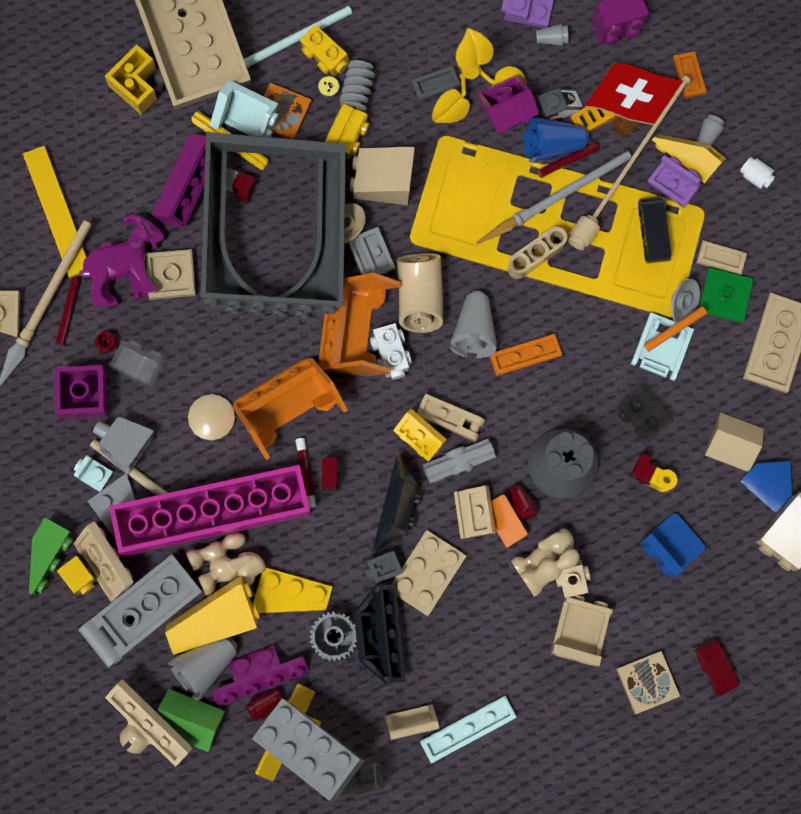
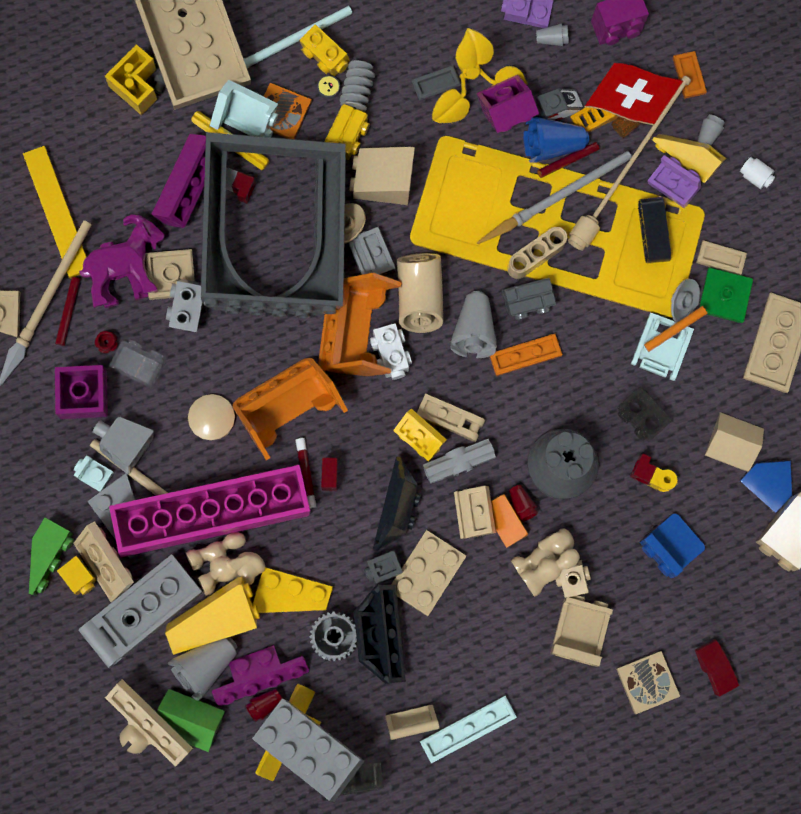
none -> light grey brick [166,278,203,332]
none -> dark grey brick [502,278,556,320]

